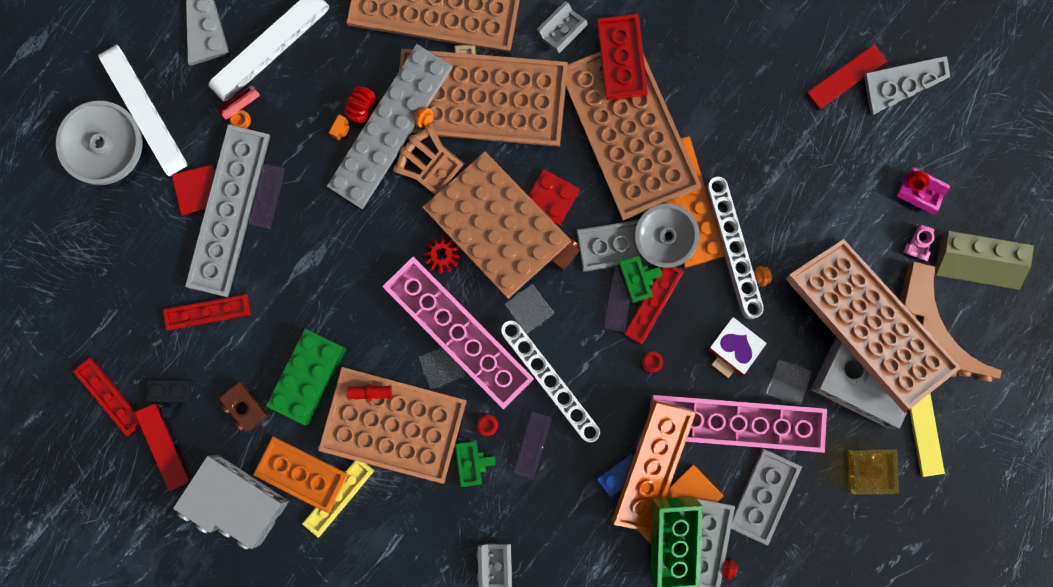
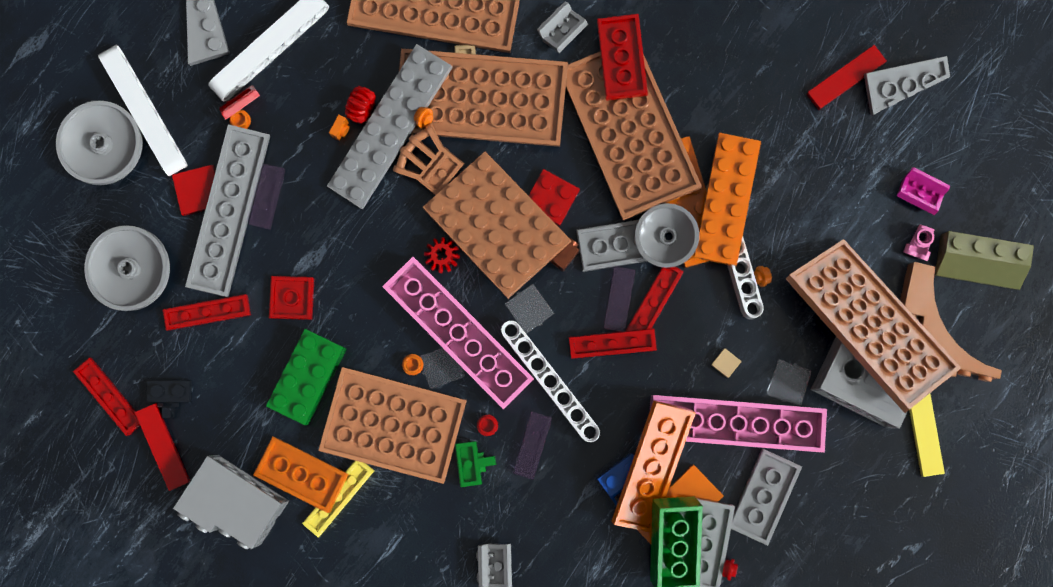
copper brick [219,382,270,432] -> none
red pin [347,384,392,401] -> none
green hinge [619,256,662,303] -> none
red plate [642,351,663,373] -> none
tile [708,317,767,376] -> none
clear yellow brick [847,449,899,495] -> none
red plate [907,171,930,191] -> none
none -> light grey dish [84,226,170,311]
none -> red tile [269,276,314,320]
none -> orange plate [402,354,424,375]
none -> red plate [569,328,657,359]
none -> orange plate [694,133,761,266]

